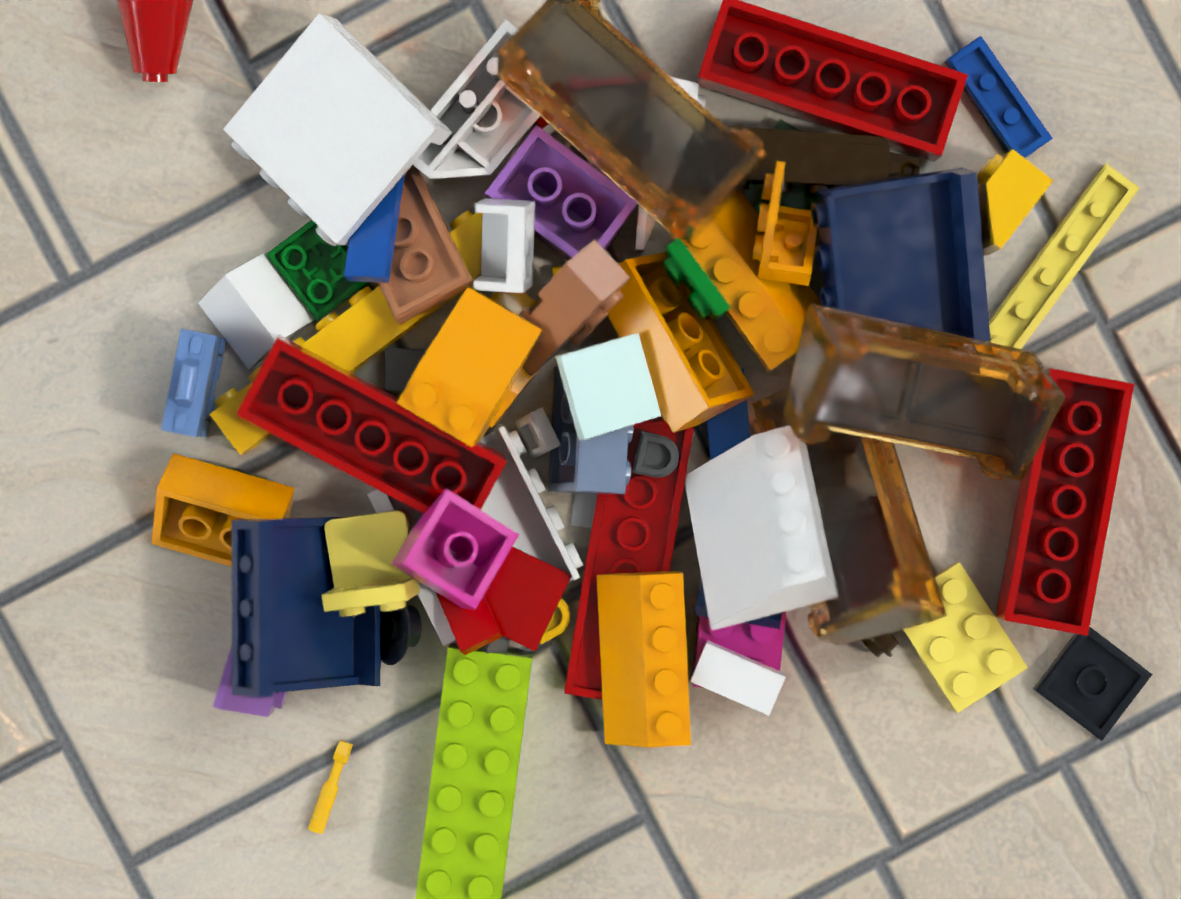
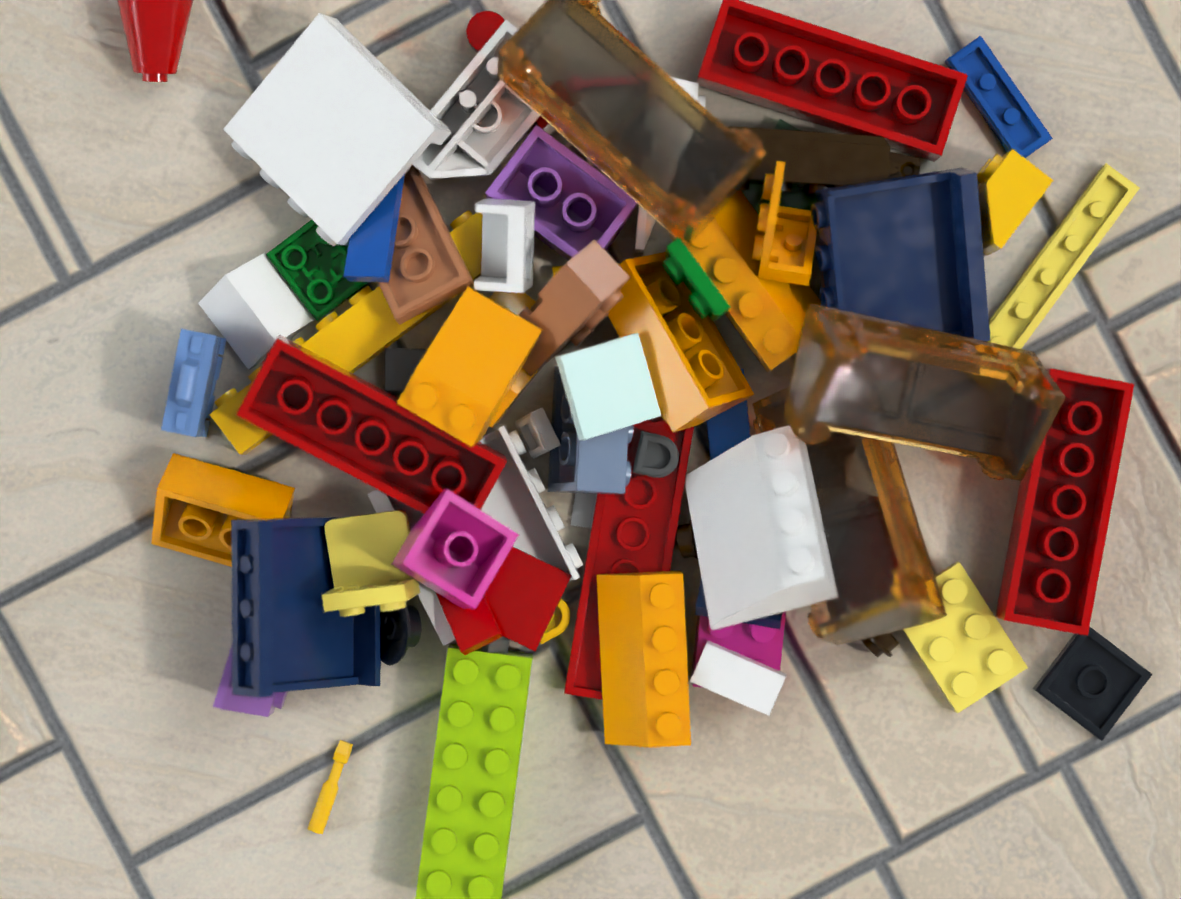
none -> red tile [466,11,505,53]
none -> dark brown plate [677,519,698,560]

